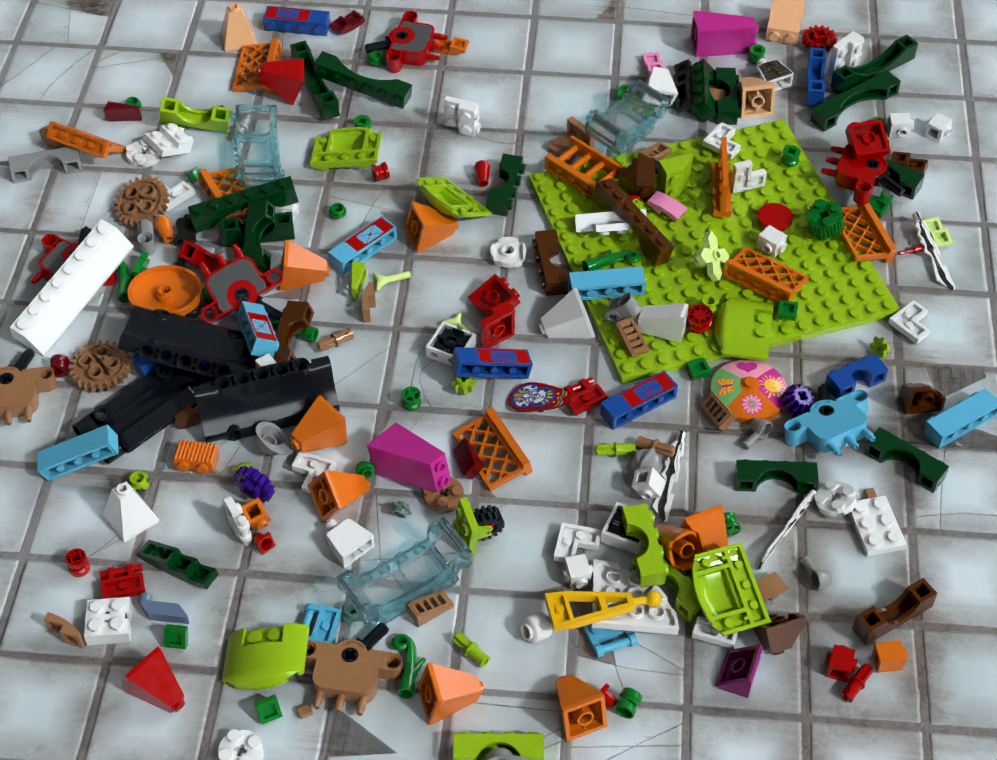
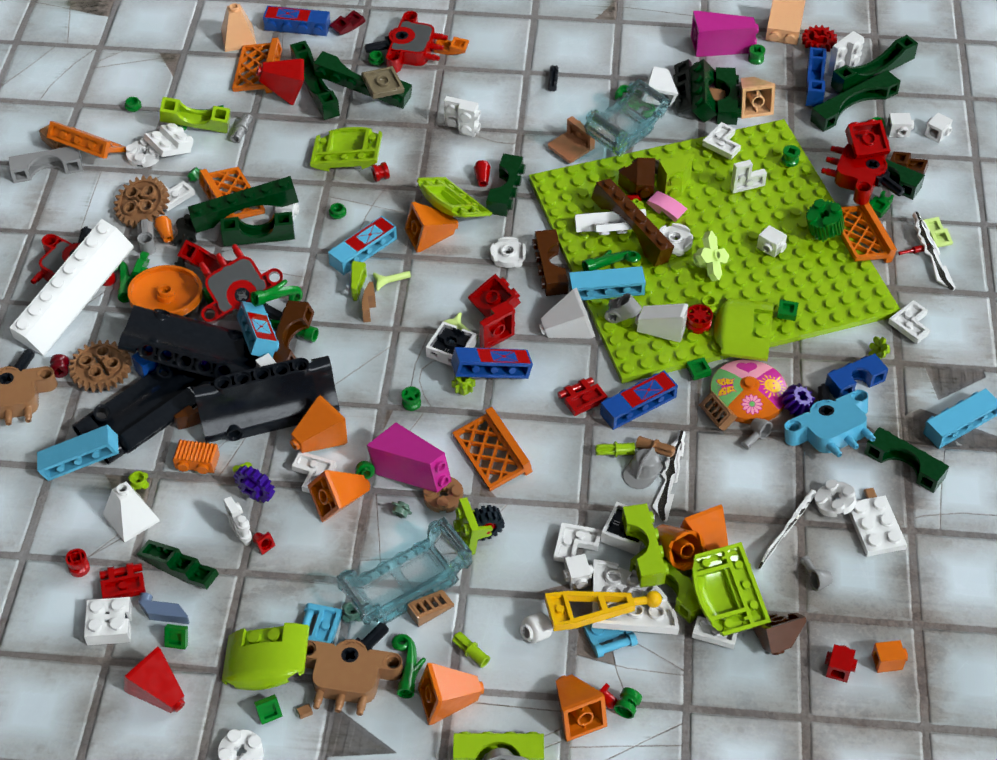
medium nougat slope [44,612,85,648] -> none
dark red slope [104,101,142,122] -> none
clear light blue windscreen [232,104,285,189] -> none
orange brick [241,498,272,530] -> none
dark green arch [243,199,276,273] -> none
light grey piece [256,421,294,456] -> none
orange slope [279,240,330,291] -> none
medium nougat axle [316,328,354,352] -> none
white torso [325,519,375,569] -> none
green wheel [354,115,371,128] -> none
dark red slope [453,437,485,479] -> none
shield [509,382,572,412] -> none
orange fence [545,135,623,198] -> none
medium nougat slope [615,317,649,358] -> none
white brick [632,467,665,500] -> none
medium nougat slope [638,142,672,160] -> none
bright pink slope [642,52,664,76] -> none
orange fence [711,137,731,217] -> none
magenta slope [716,644,763,698] -> none
orange fence [723,247,809,303] -> none
green wheel [724,512,741,537] -> none
dark green arch [734,459,819,493] -> none
torso [755,58,794,91] -> none
medium nougat slope [756,572,789,602] -> none
red tile [757,203,793,232] -> none
red axle [840,663,873,703] -> none
reddish brown arch [852,578,937,645] -> none
reddish brown slope [898,383,946,415] -> none
none -> green plant [250,279,303,306]
none -> dark tan tile [361,66,404,99]
none -> black axle [548,65,559,91]
none -> white plate [659,223,693,256]

